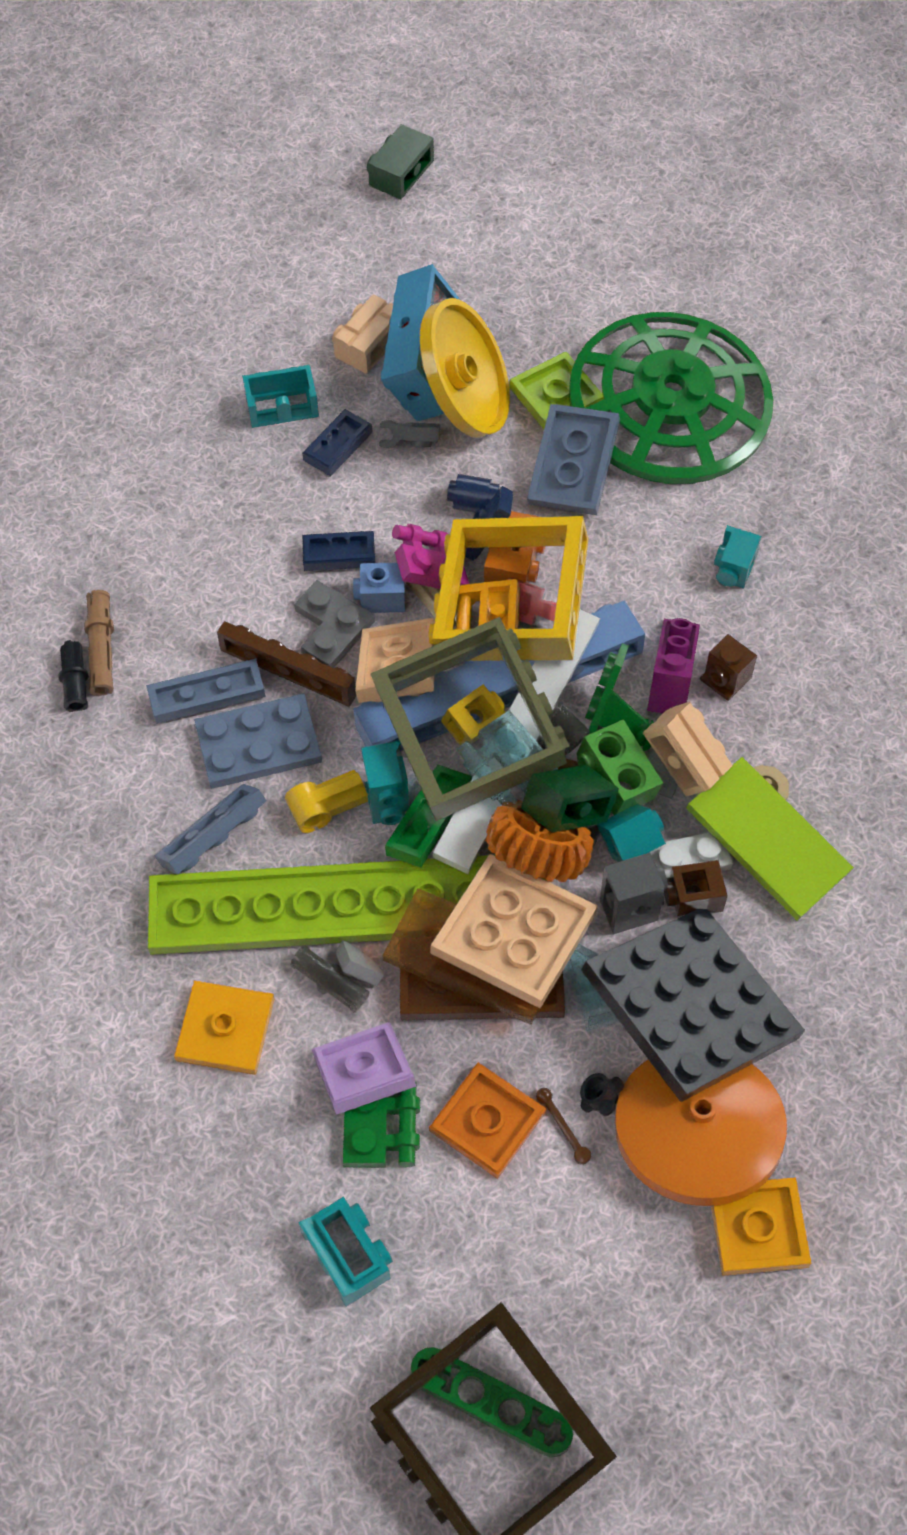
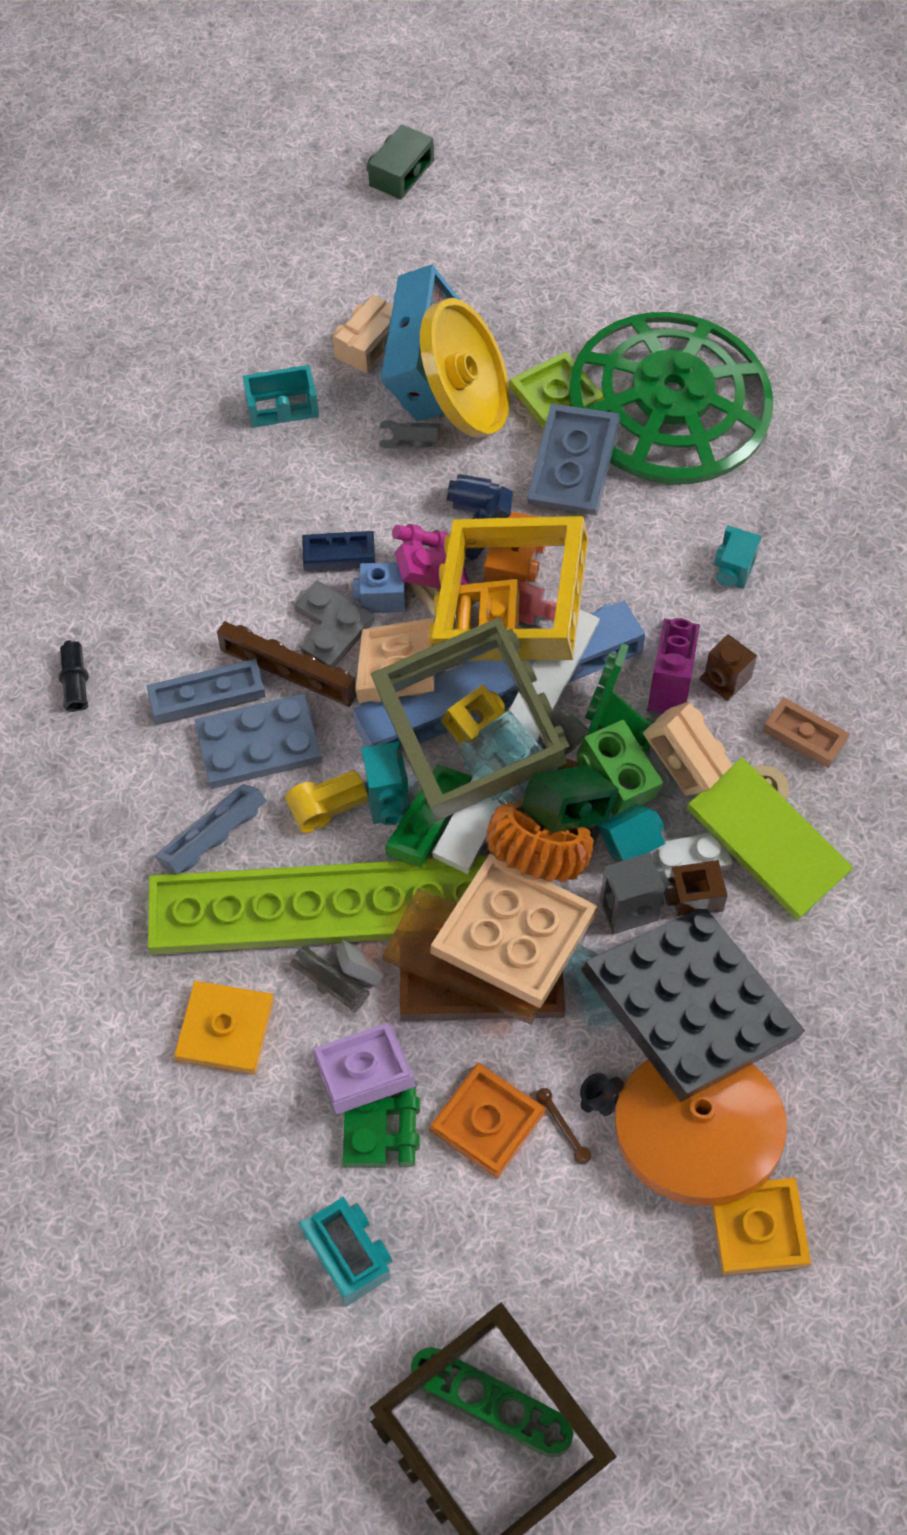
medium nougat pin [84,590,114,696] -> none
dark blue plate [302,409,373,477] -> none
none -> nougat plate [762,697,850,769]

